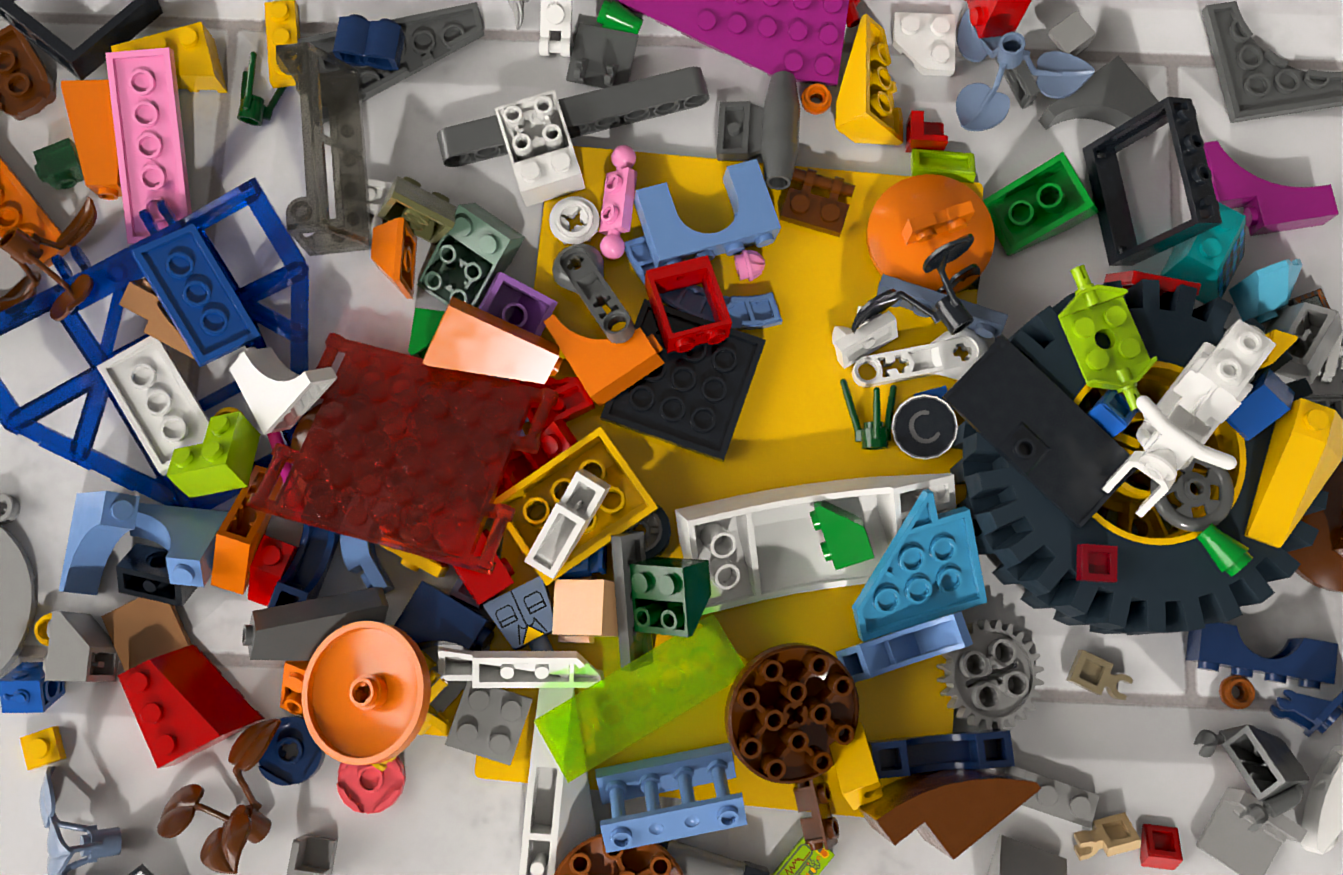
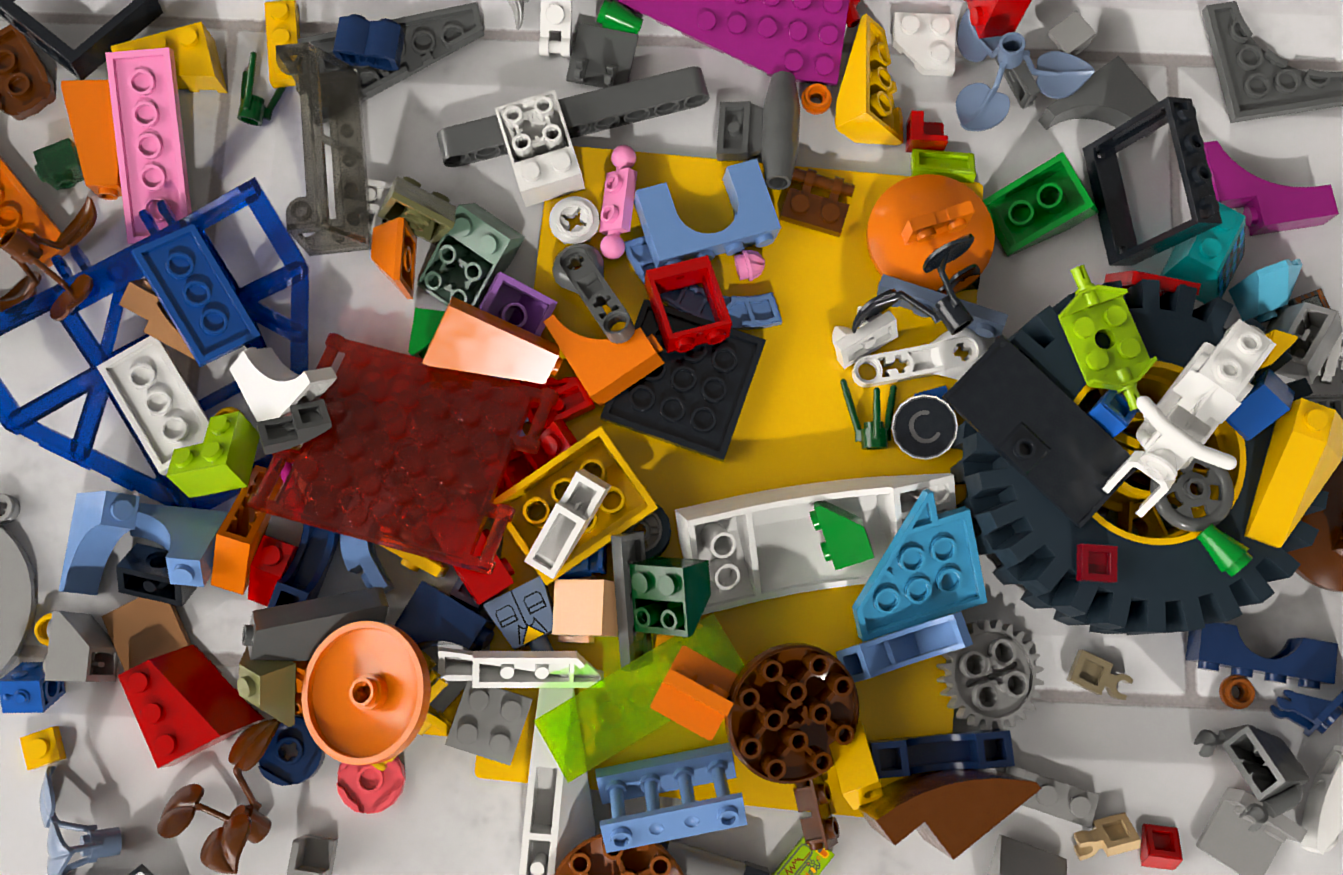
none -> olive slope [237,646,296,727]
none -> dark grey slope [257,399,332,455]
none -> orange bracket [650,646,738,741]

